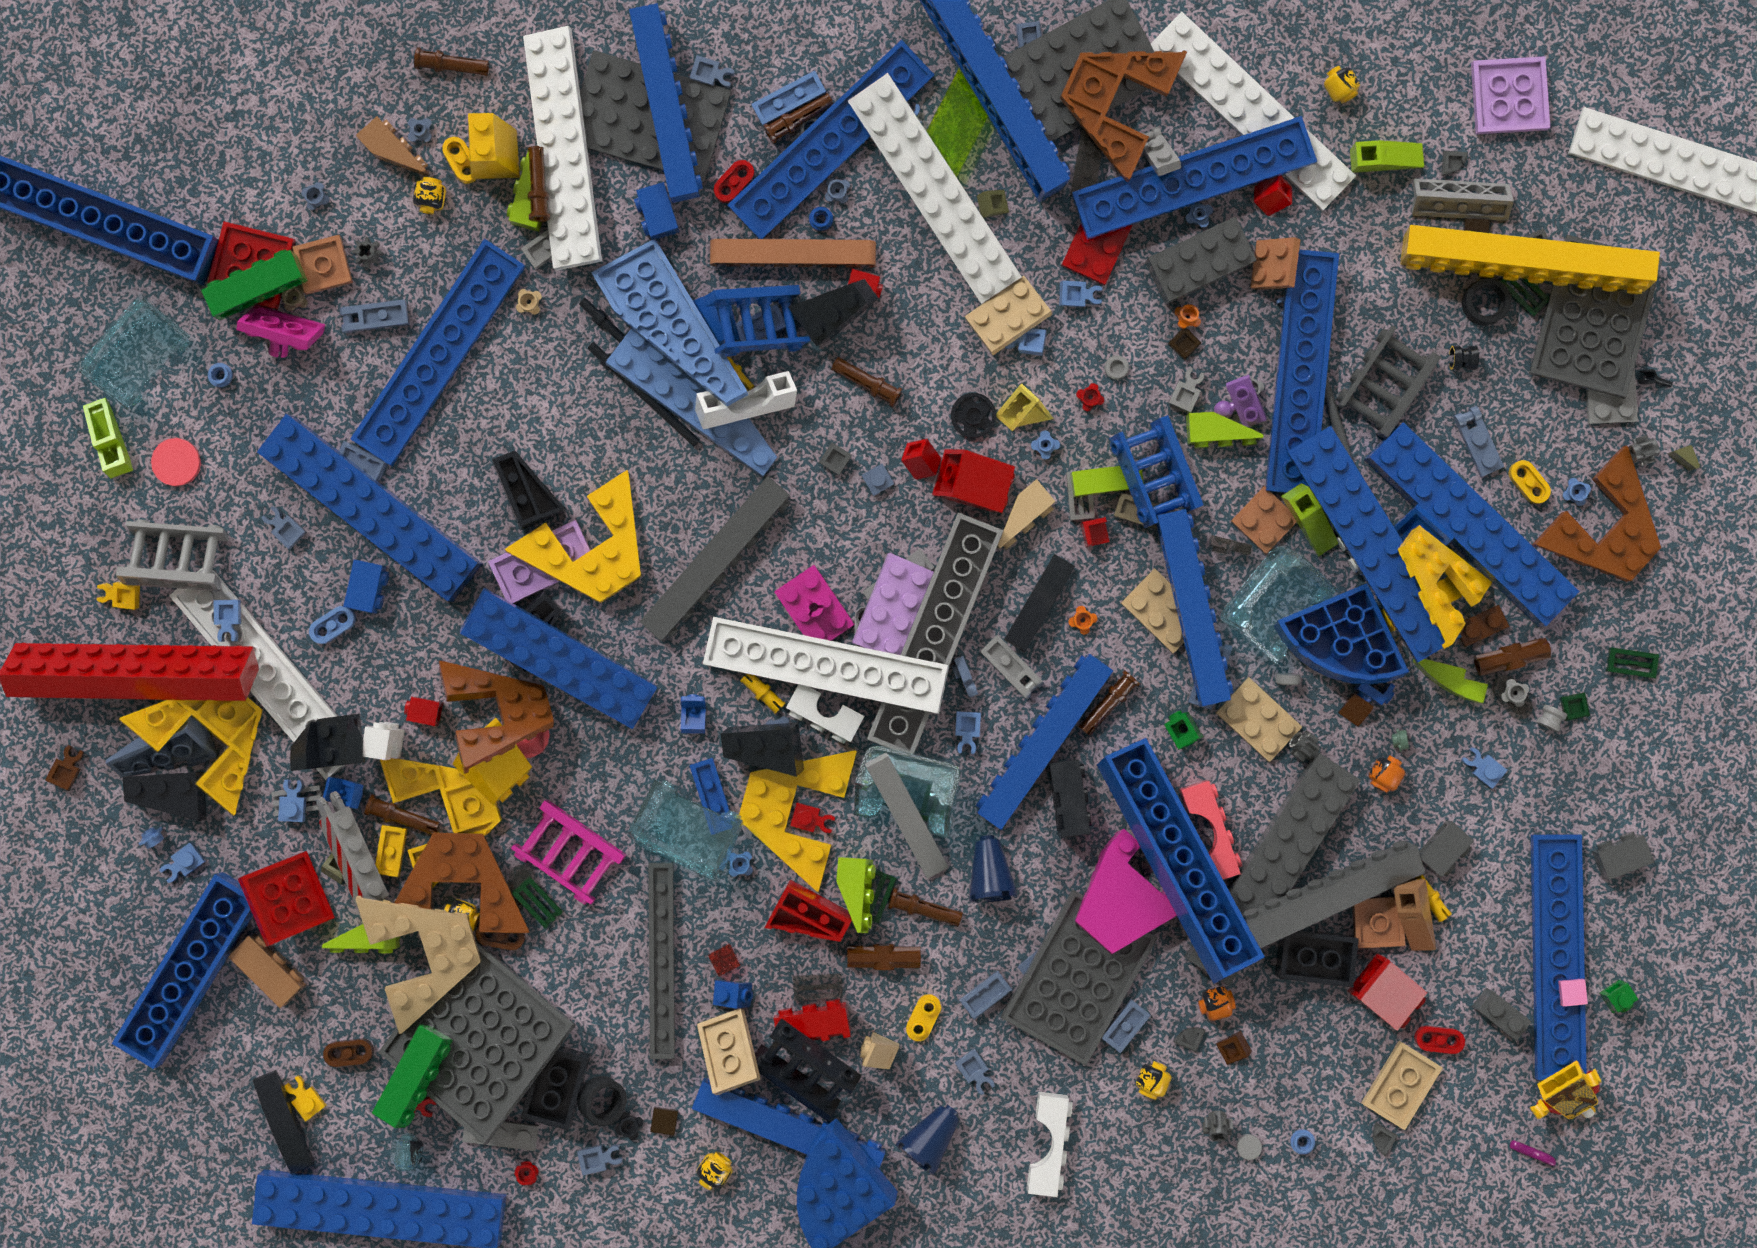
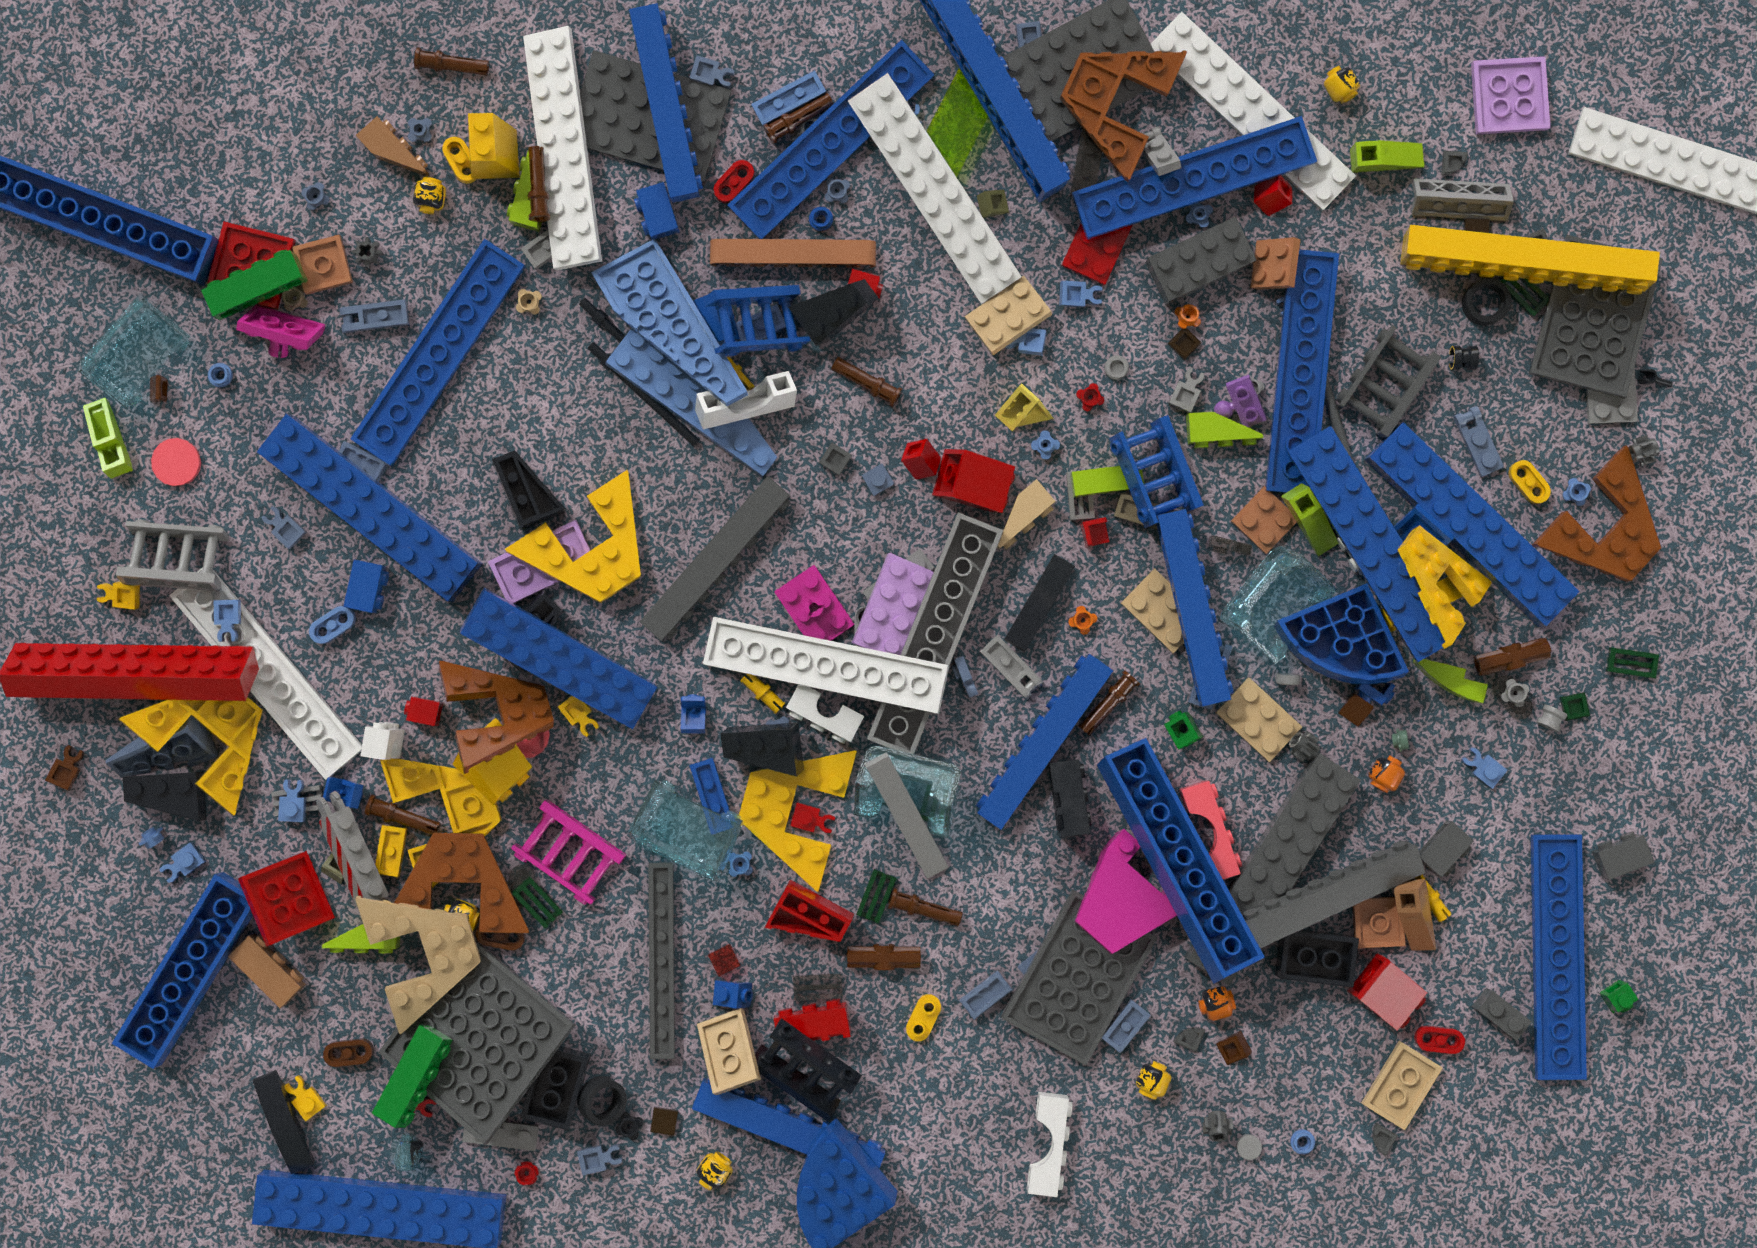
black piece [290,714,365,771] -> none
lime slope [836,857,876,933] -> none
tan slope [860,1032,899,1069] -> none
dark blue cone [895,1104,960,1176] -> none
black wheel [951,393,996,438] -> none
medium blue plate [955,711,981,754] -> none
sand blue plate [955,1048,995,1095] -> none
dark blue cone [969,835,1018,903] -> none
reddish brown plate [1460,605,1509,647] -> none
magenta piece [1510,1140,1556,1166] -> none
torso [1530,1060,1602,1119] -> none
bright pink tile [1558,979,1588,1006] -> none
olive slope [1667,445,1700,471] -> none
none -> reddish brown slope [150,375,168,402]
none -> yellow plate [558,696,600,737]

